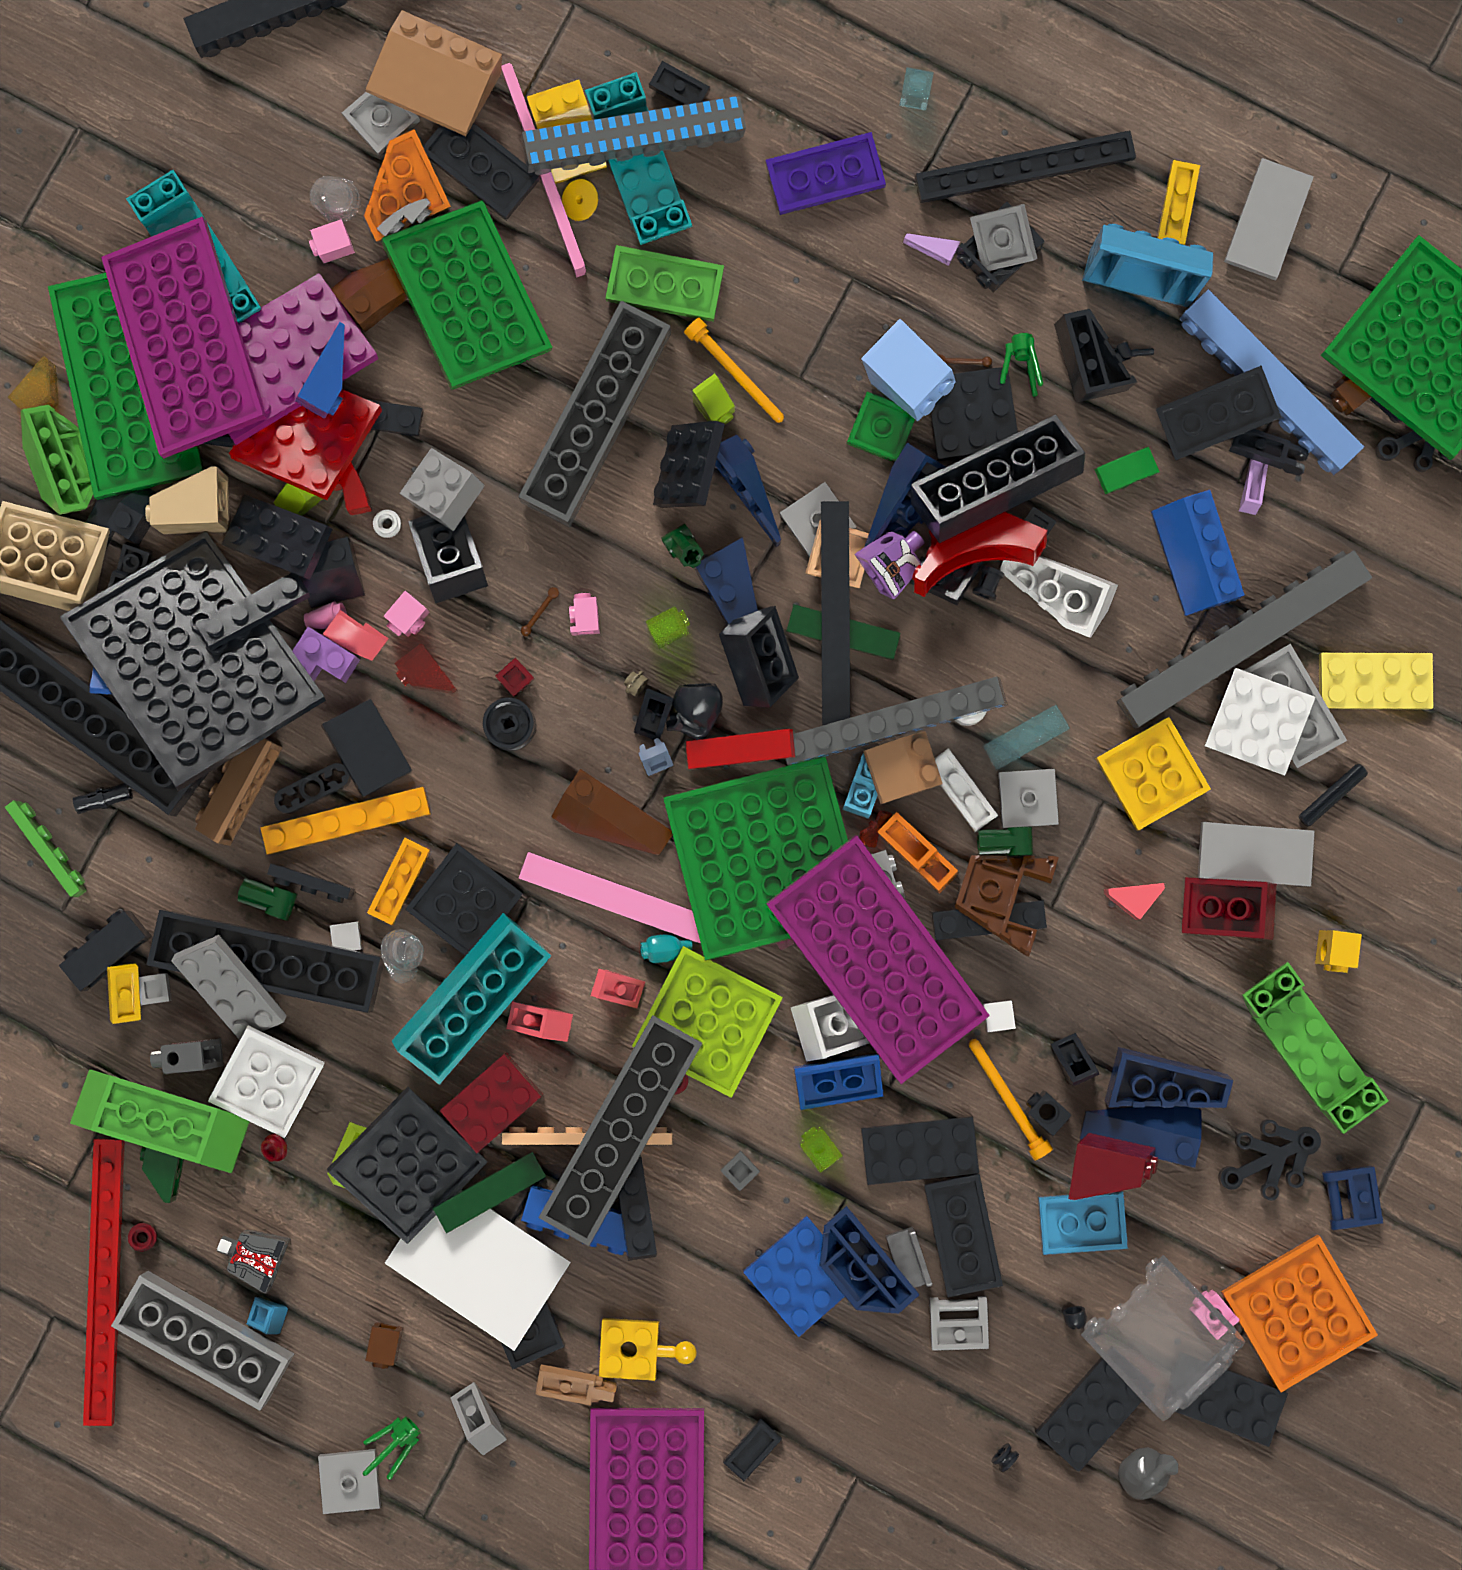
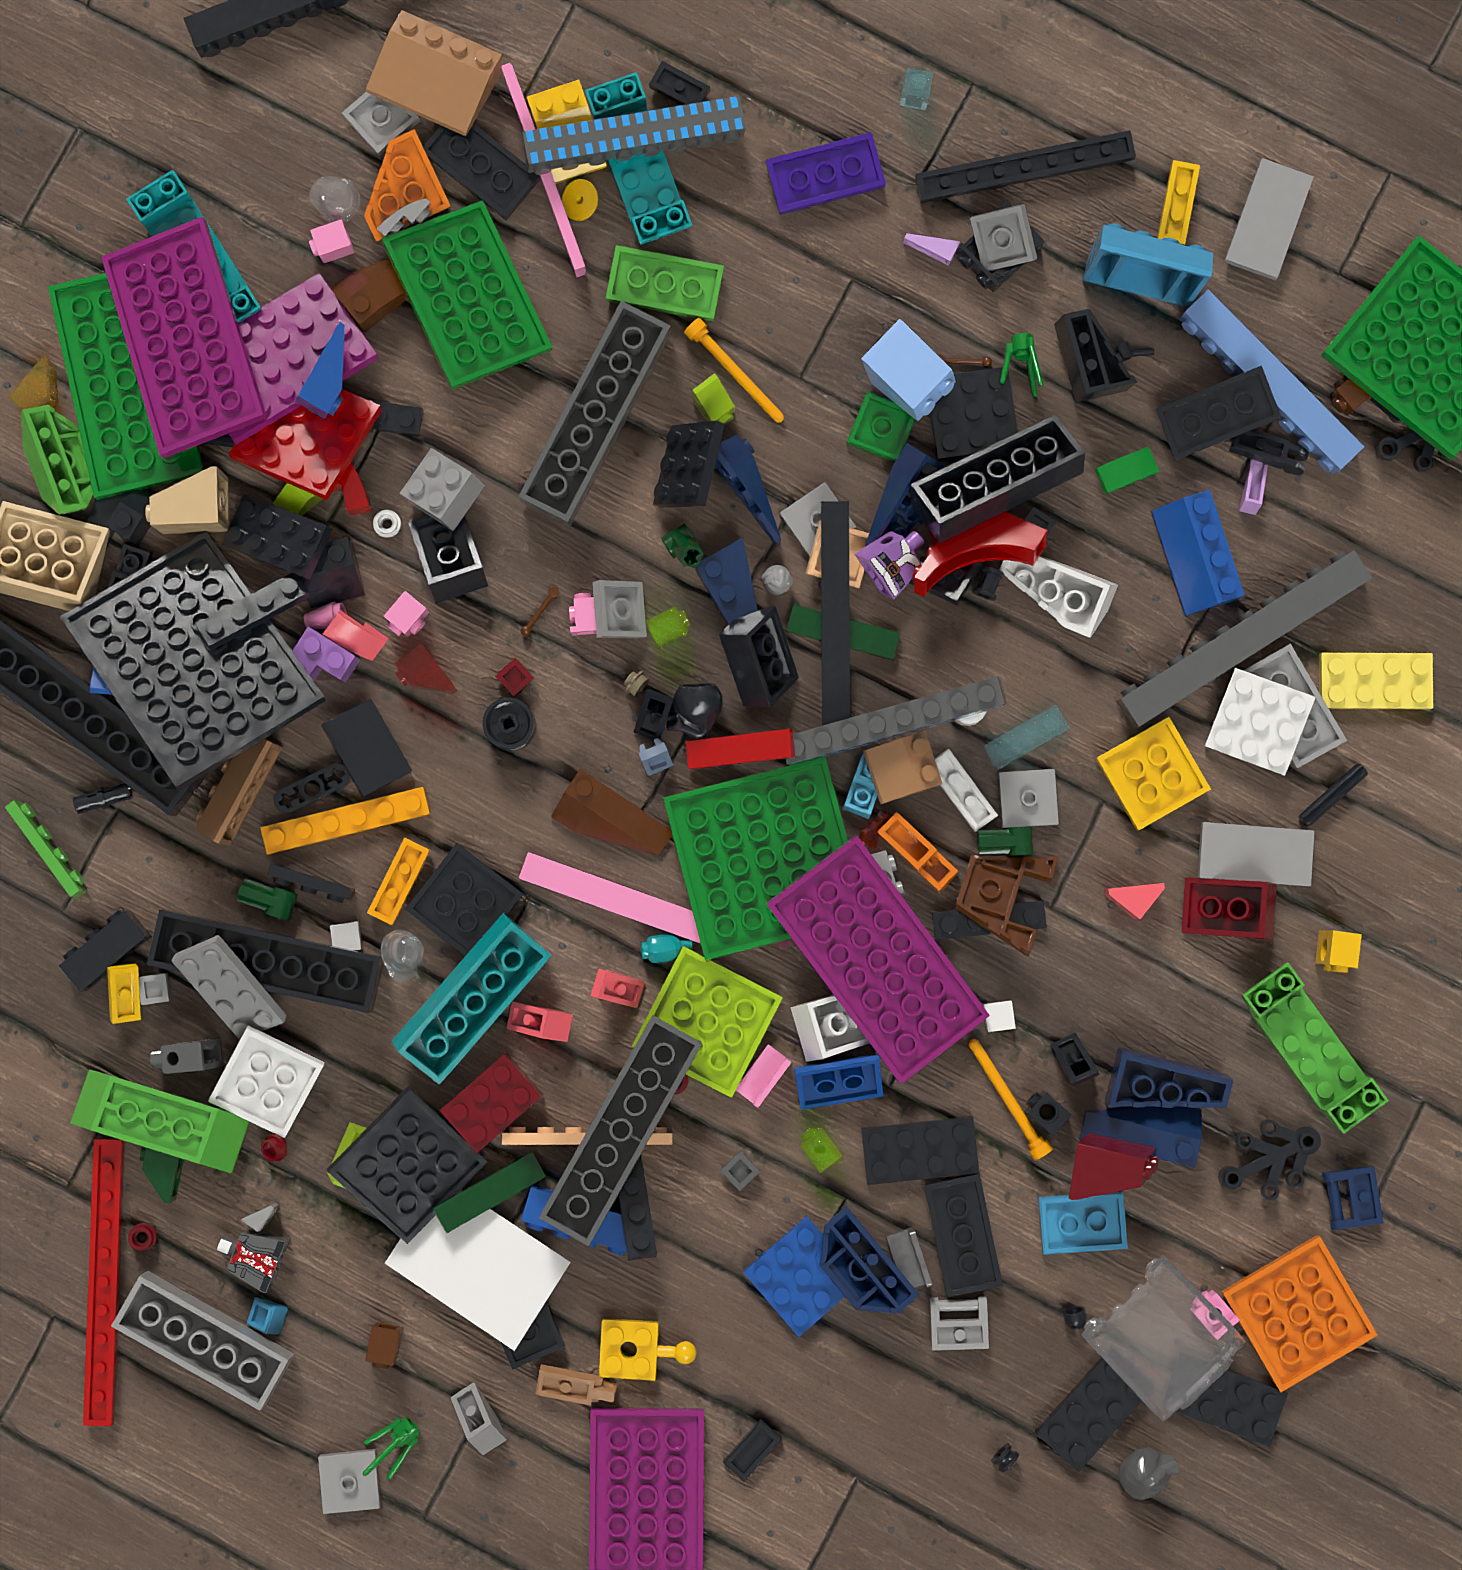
none -> light grey slope [241,1203,279,1232]
none -> light grey plate [592,580,647,638]
none -> bright pink panel [736,1044,791,1108]
none -> light grey piece [761,565,793,595]

